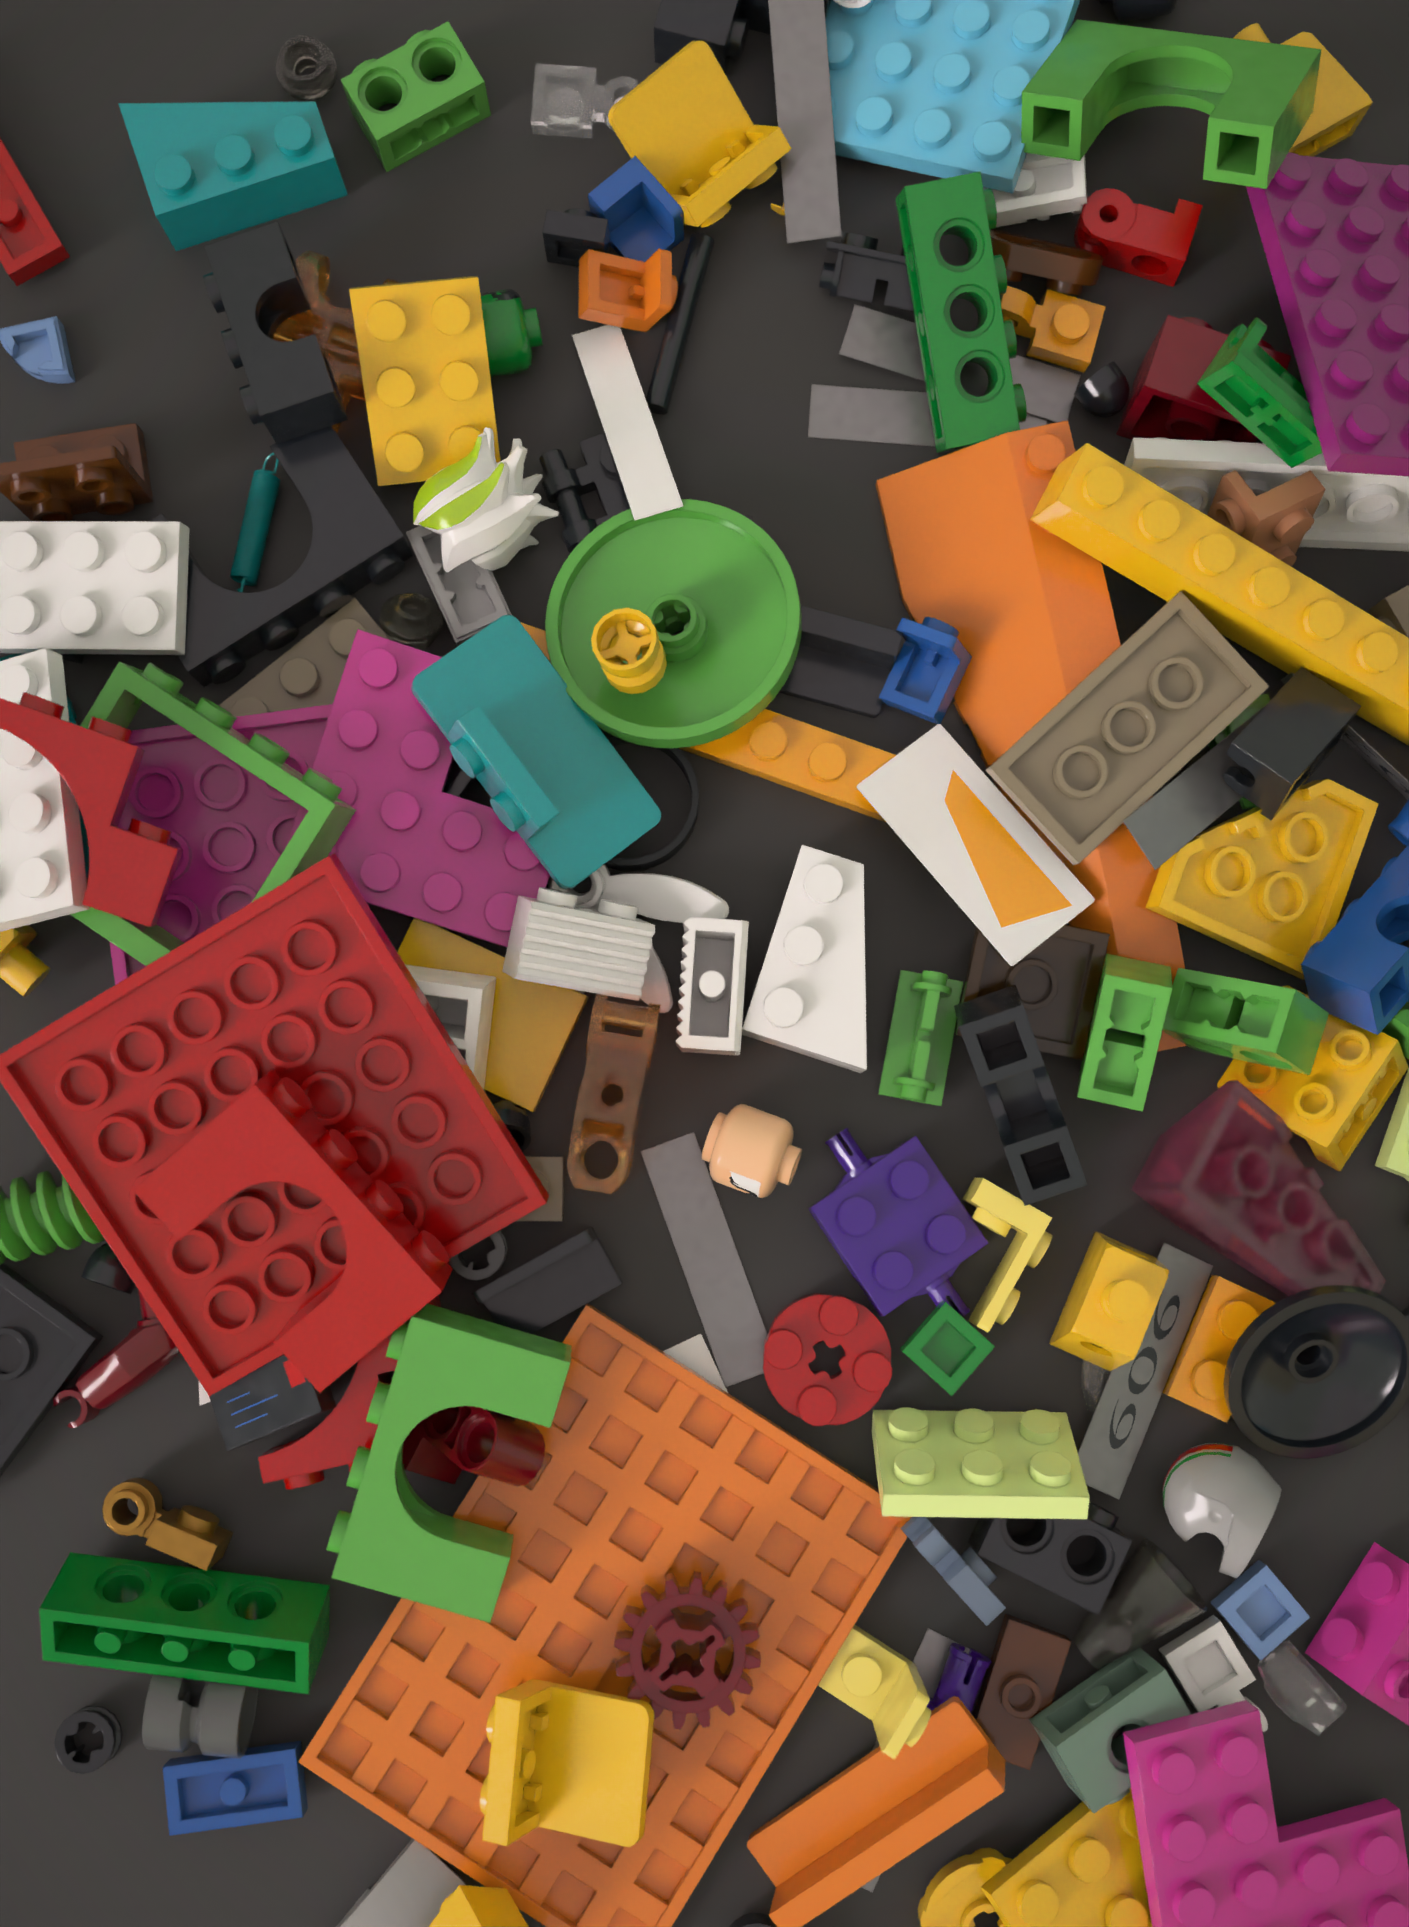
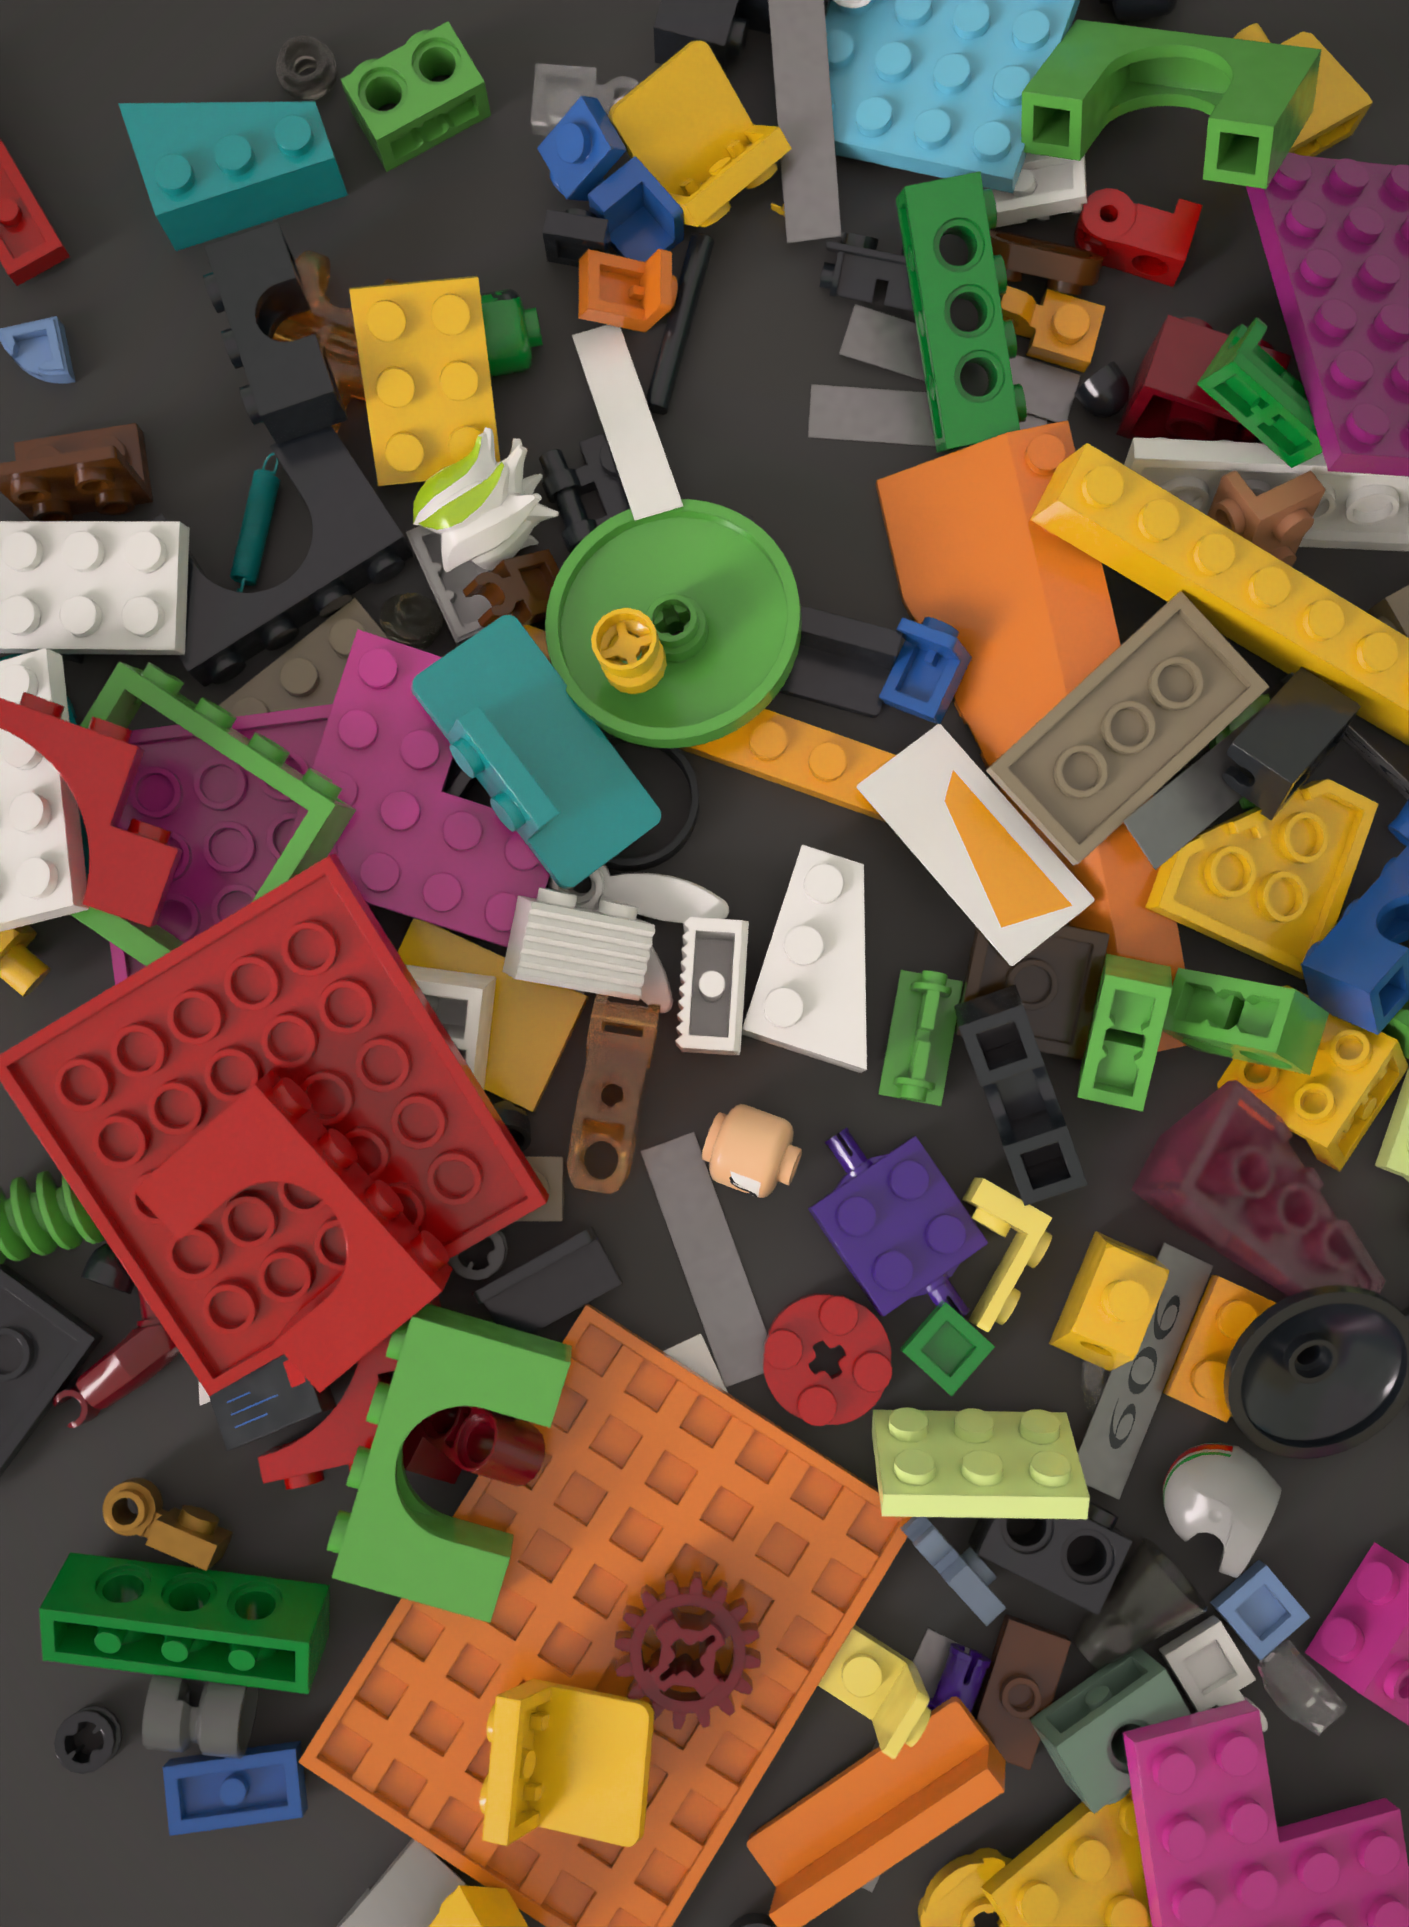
none -> reddish brown plate [463,549,560,627]
none -> blue bracket [537,96,627,201]

